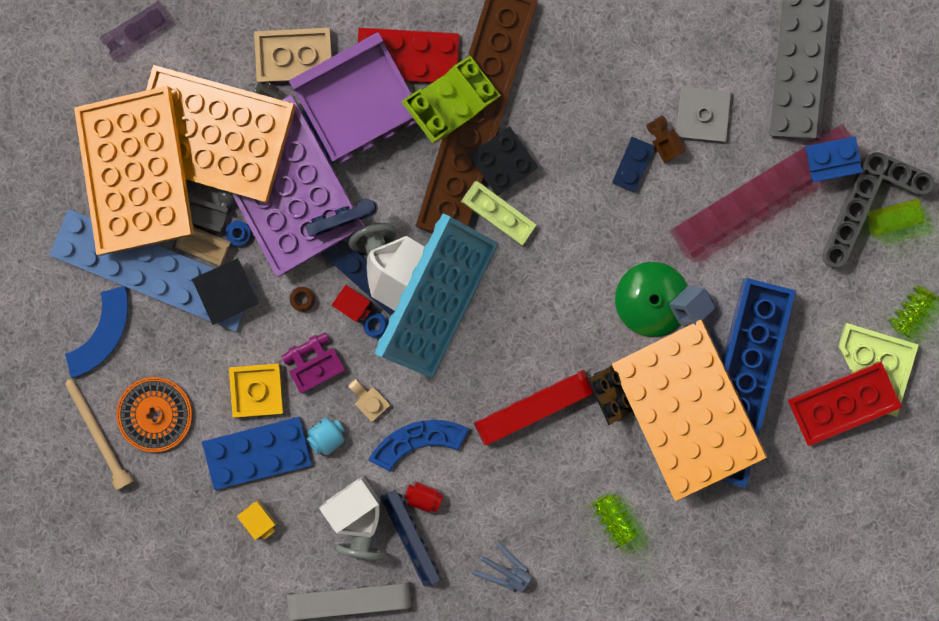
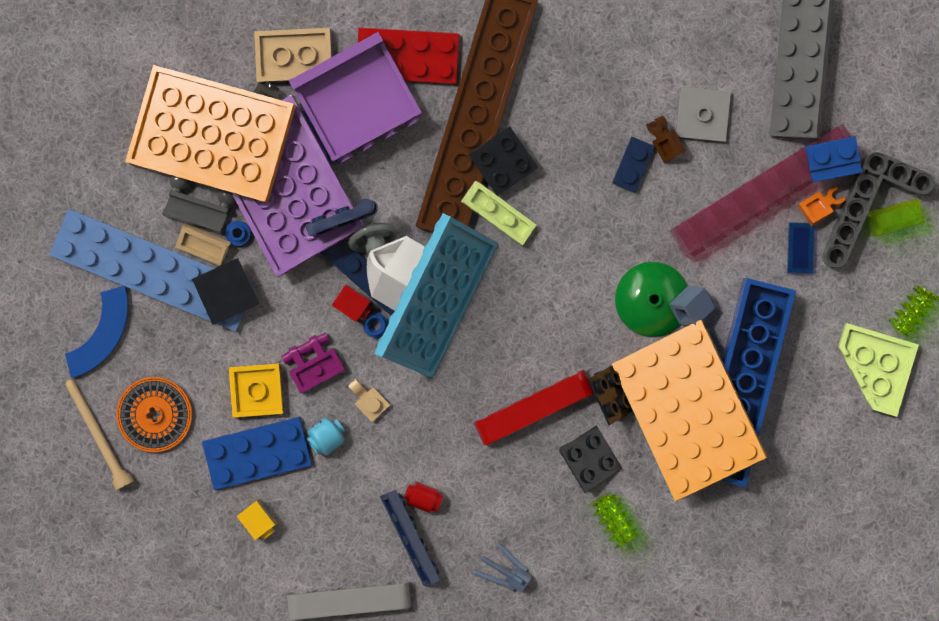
light orange plate [74,86,194,256] -> none
clear purple plate [99,1,173,60] -> none
reddish brown plate [290,287,315,312] -> none
white piece [319,476,385,560] -> none
blue tile [368,420,470,472] -> none
lime slope [401,56,501,143] -> none
red plate [788,360,902,446] -> none
none -> black hinge [559,425,622,493]
none -> clear blue tile [787,222,815,274]
none -> orange plate [798,186,846,227]

